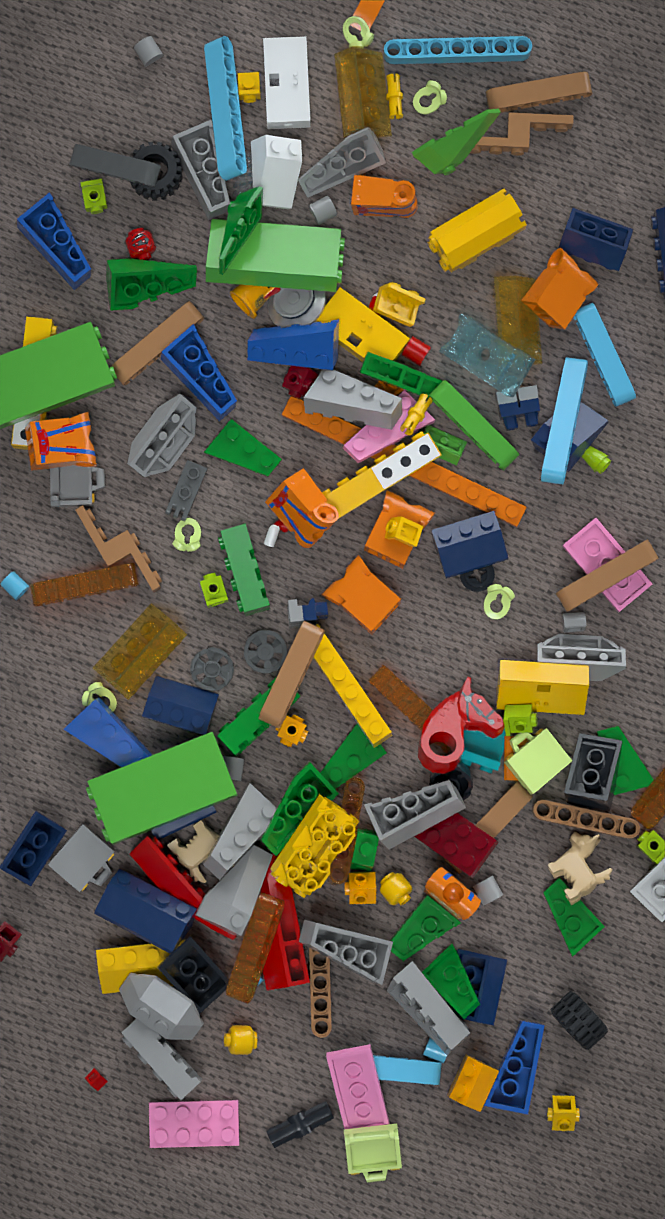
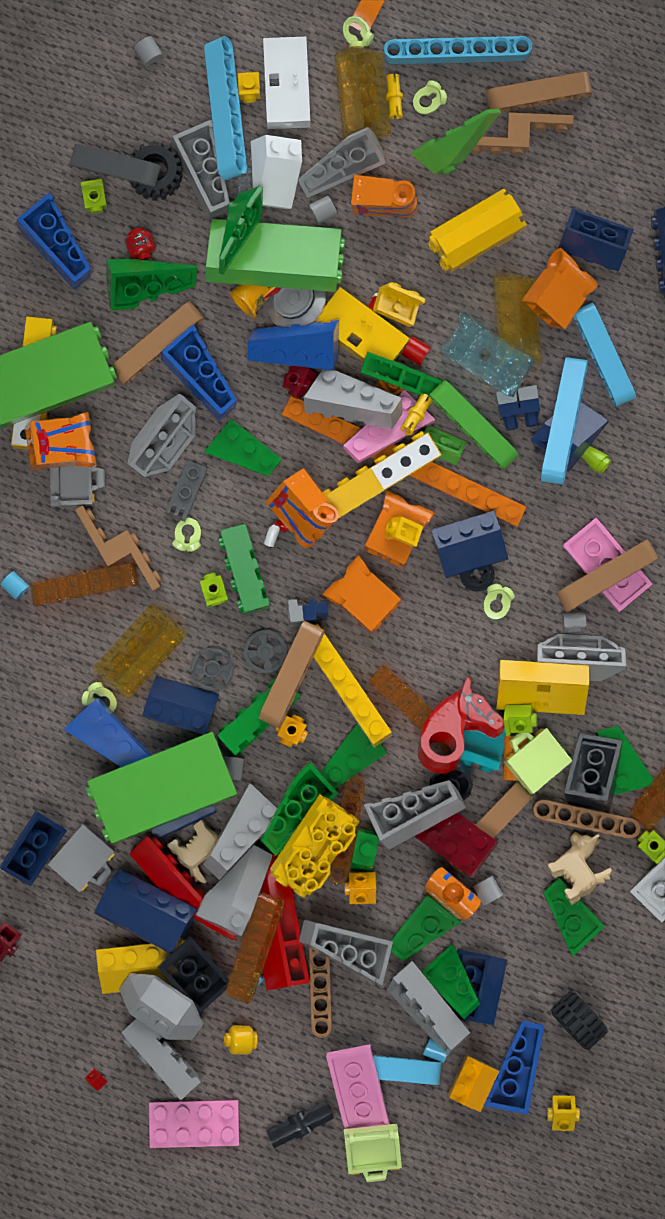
yellow head [380,872,412,906] -> none

